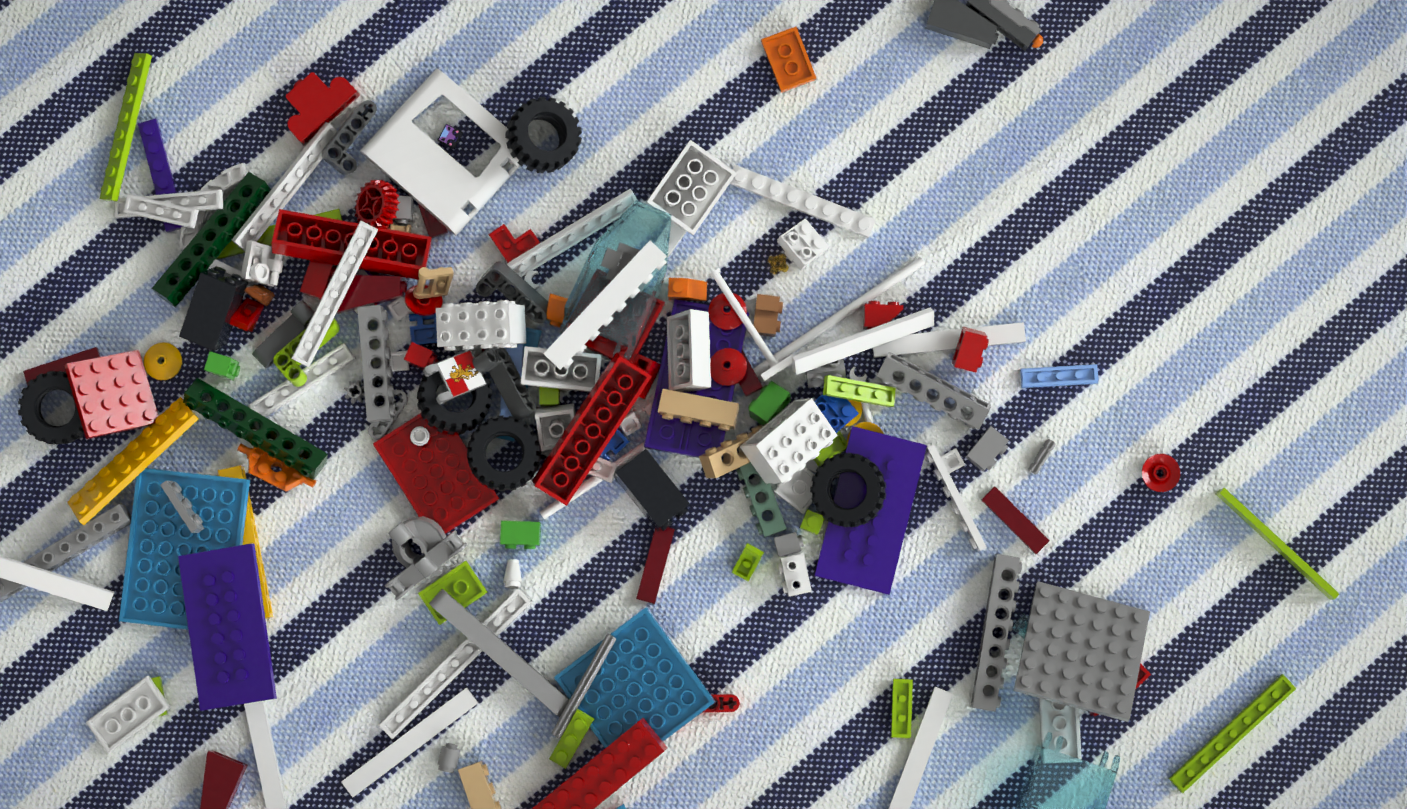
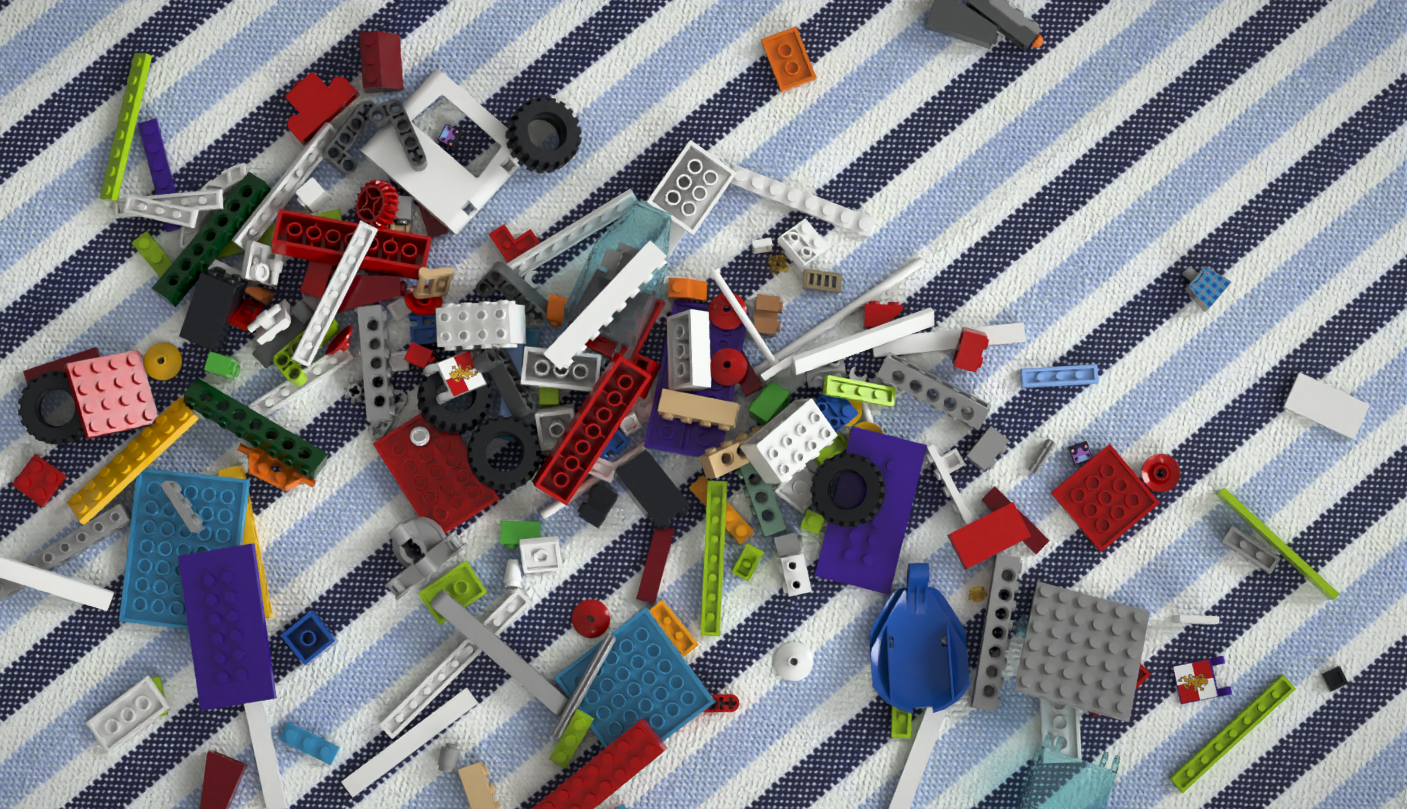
none -> red plate [12,454,67,507]
none -> lime plate [132,231,173,278]
none -> white plate [247,299,291,345]
none -> dark azure plate [279,722,340,765]
none -> blue brick [280,611,339,666]
none -> white brick [295,177,331,213]
none -> red dish [325,325,353,356]
none -> dark red slope [359,31,404,93]
none -> dark grey beam [368,99,428,171]
none -> white tile [519,536,562,573]
none -> red dish [572,599,610,638]
none -> black brick [578,483,619,529]
none -> light orange plate [649,599,699,656]
none -> light orange plate [689,475,755,545]
none -> lime plate [700,480,728,637]
none -> white tile [752,238,772,254]
none -> white dish [774,642,813,681]
none -> dark tan slope [803,269,842,293]
none -> blue windscreen [869,563,970,714]
none -> red tile [947,502,1031,570]
none -> clear yellow plate [968,587,988,602]
none -> red plate [1050,444,1160,552]
none -> tile [1068,441,1092,465]
none -> white tile [1172,615,1219,625]
none -> flag [1172,656,1233,704]
none -> torso [1182,266,1232,312]
none -> light grey plate [1220,526,1281,574]
none -> white tile [1283,372,1370,440]
none -> black tile [1321,666,1349,692]

